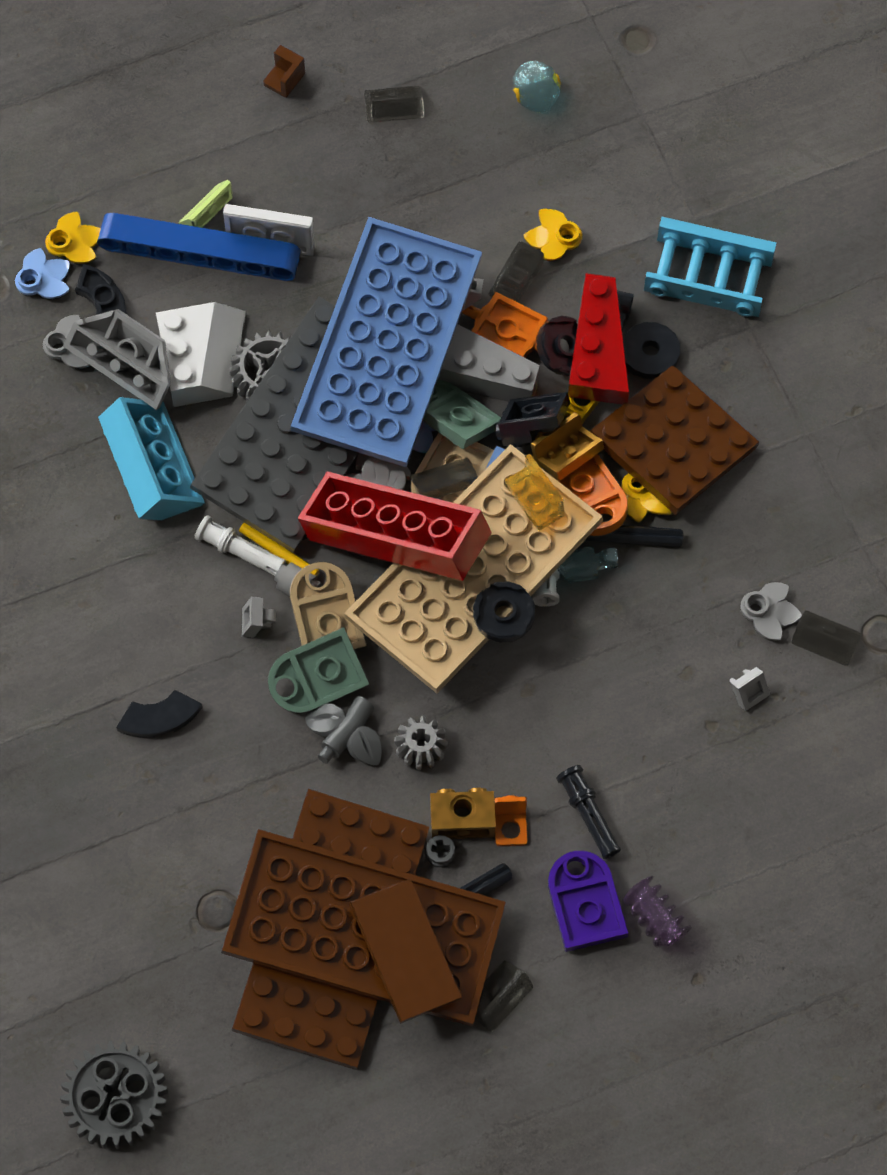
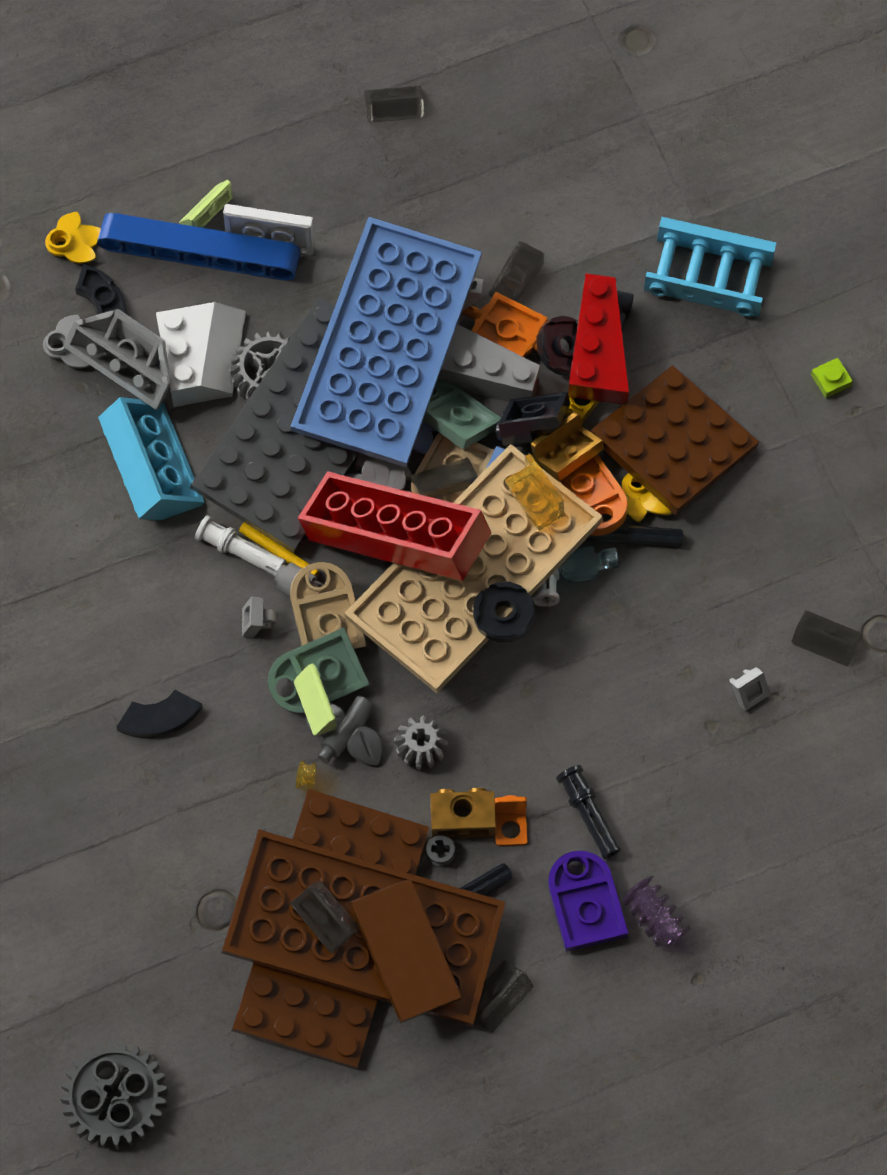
light blue plate [15,248,70,299] -> none
reddish brown panel [263,45,305,98] -> none
clear light blue hair [512,60,561,114] -> none
yellow plate [523,209,582,261] -> none
black tile [623,322,680,379] -> none
light grey plate [740,582,802,640] -> none
none -> clear smoke slope [290,881,361,954]
none -> yellowish green slope [294,663,337,736]
none -> clear yellow bush [295,760,317,790]
none -> lime plate [811,358,853,399]

